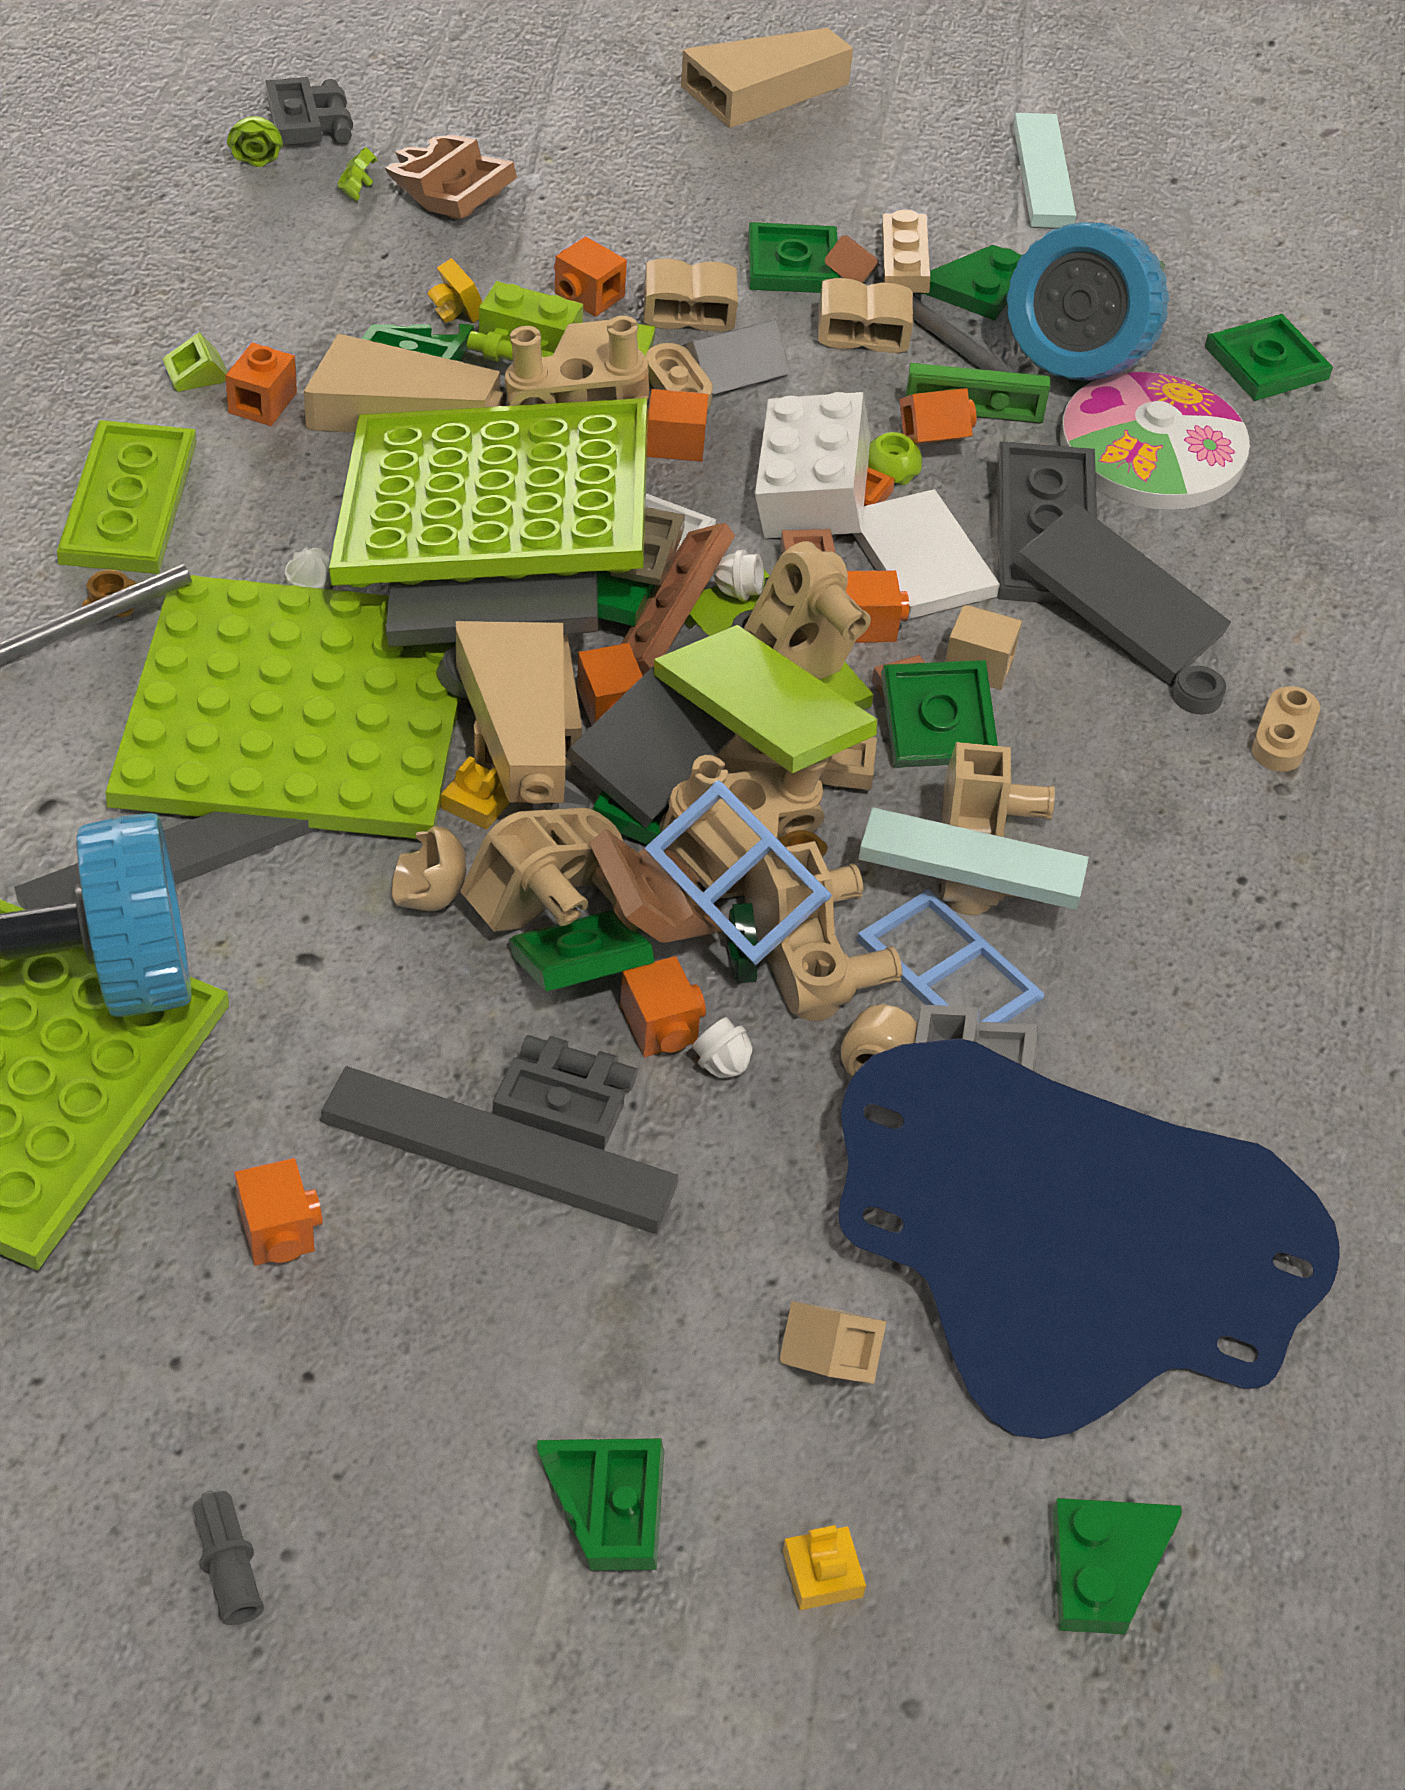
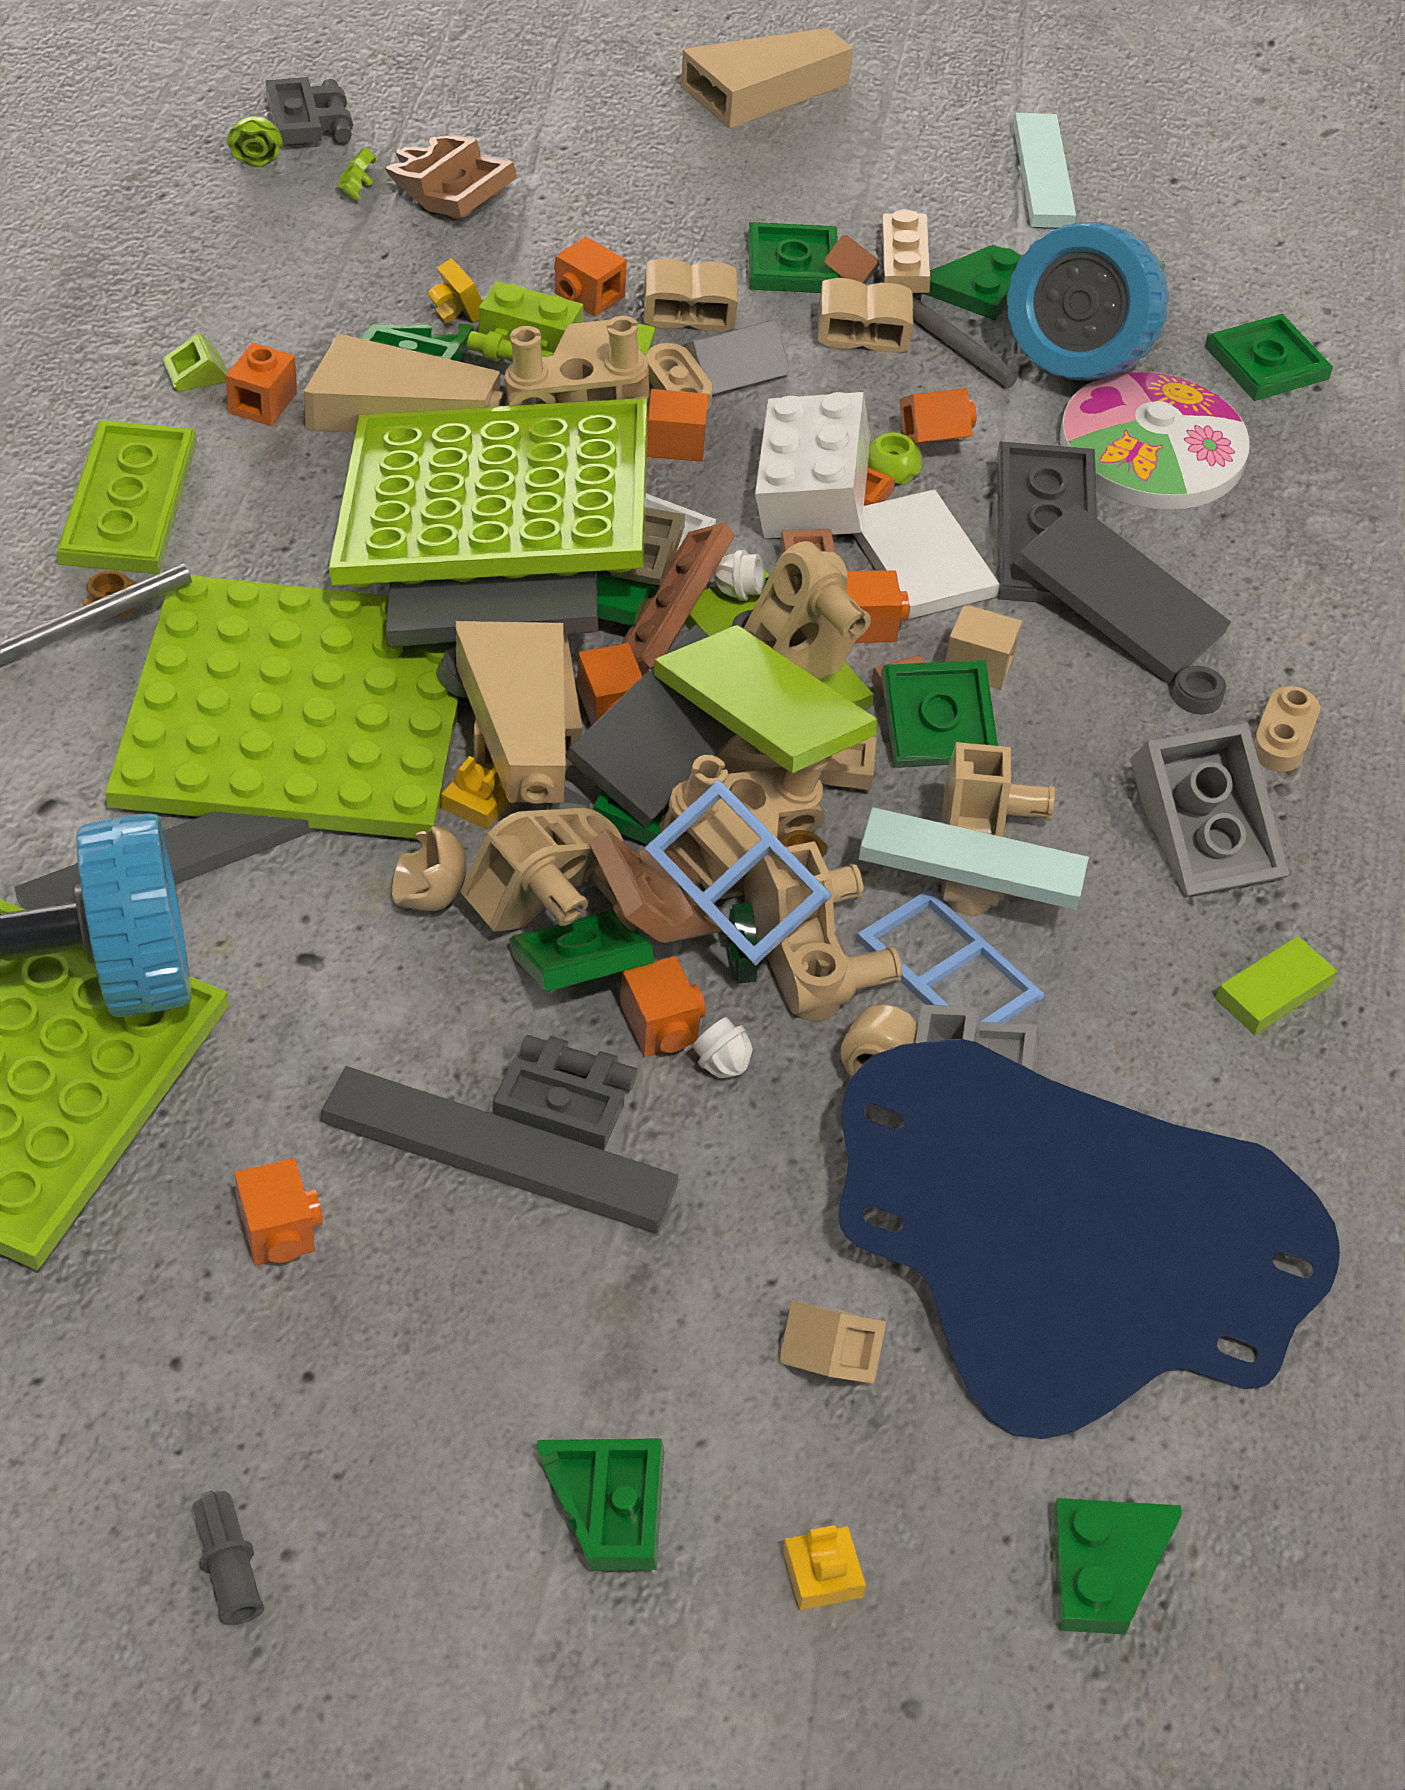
white plate [285,546,332,589] -> none
bright green tile [905,363,1050,423] -> none
none -> light grey slope [1130,722,1289,898]
none -> lime tile [1215,936,1338,1035]

